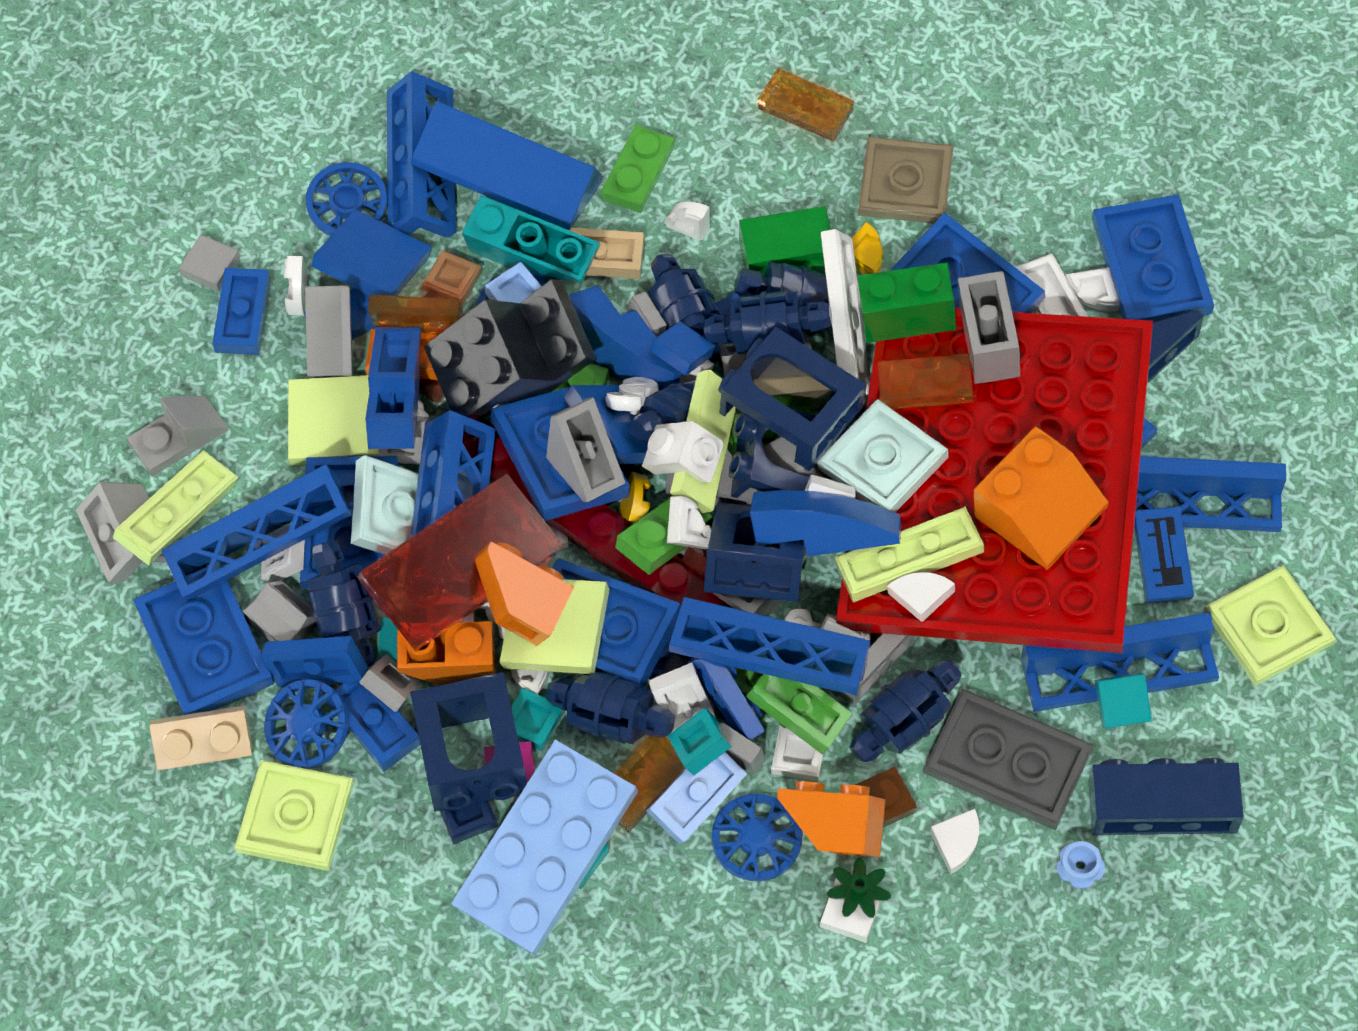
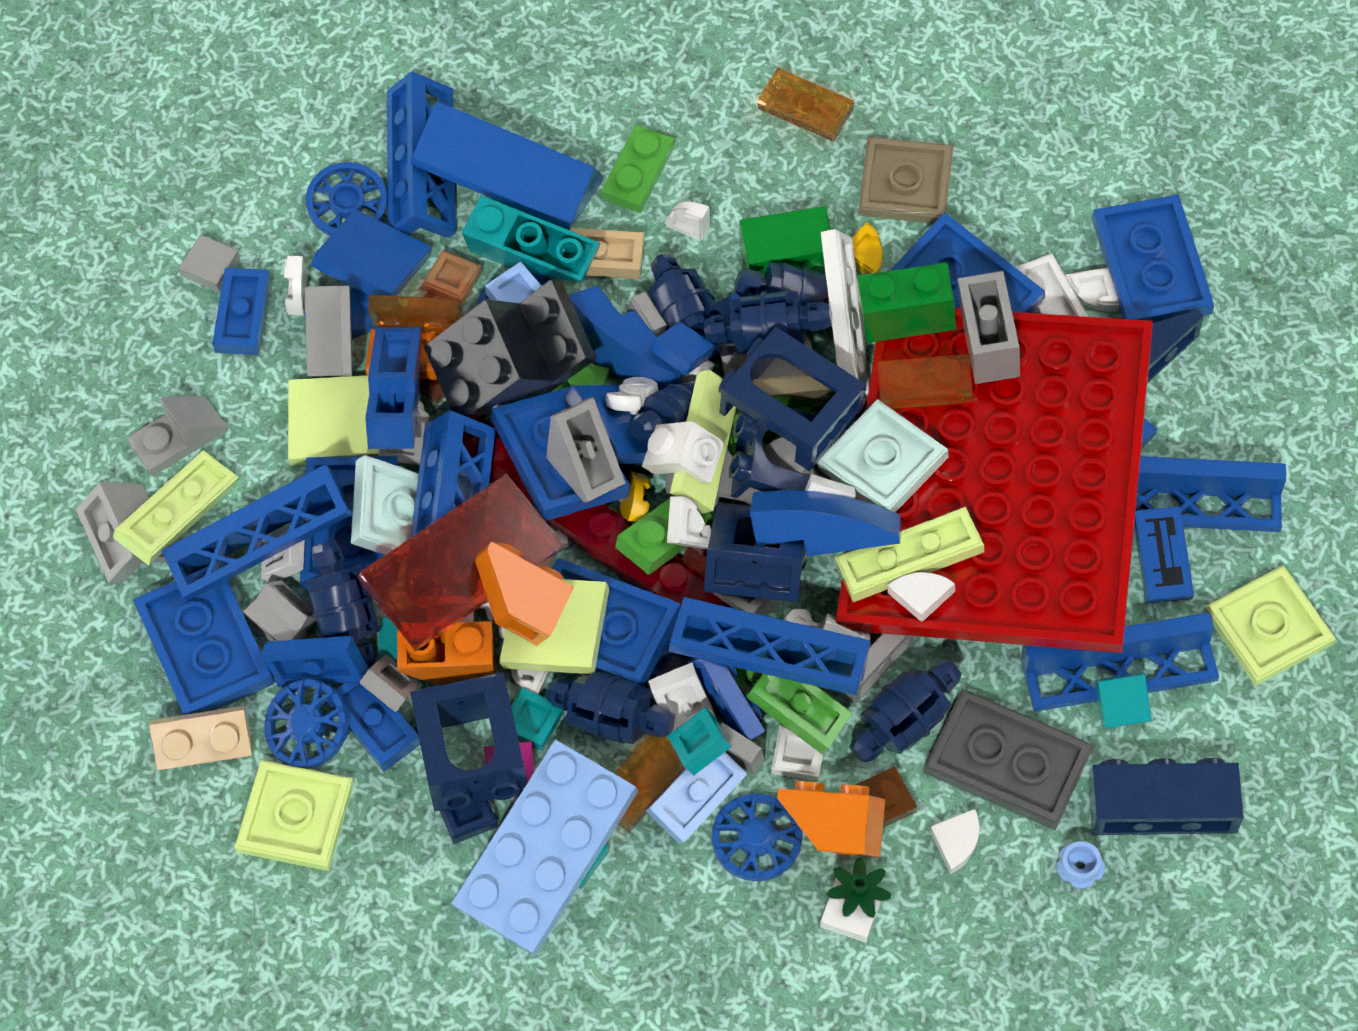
orange slope [974,426,1108,570] -> none

